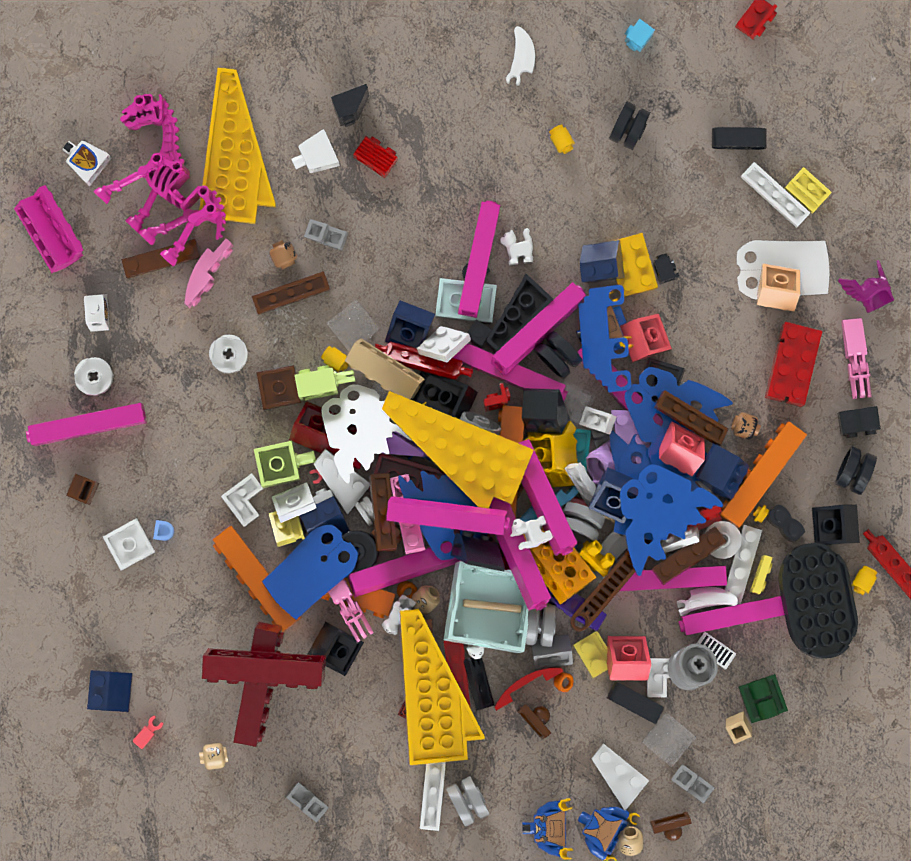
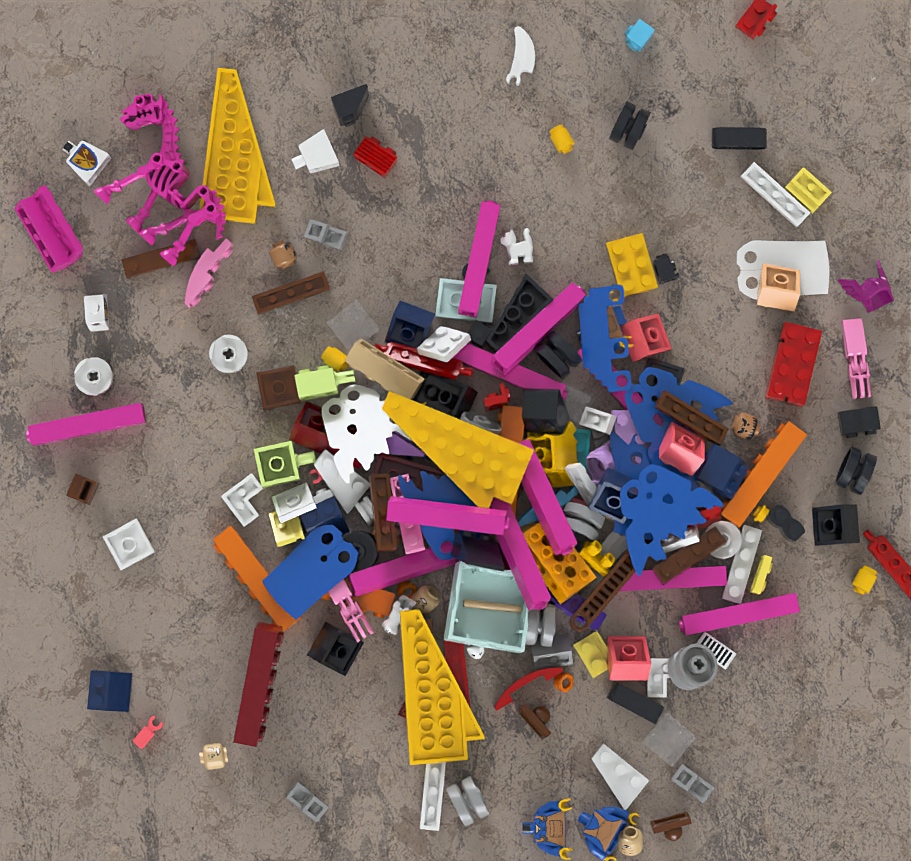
light blue tile [153,520,175,541] -> none
dark red brick [202,648,326,689] -> none
black hinge [464,657,495,711] -> none
white animal [510,516,553,550] -> none
dark blue slope [580,240,625,283] -> none
white piece [677,587,738,616] -> none
tan brick [726,711,752,744] -> none
dark green plate [738,674,788,724] -> none
black plate [778,543,858,659] -> none

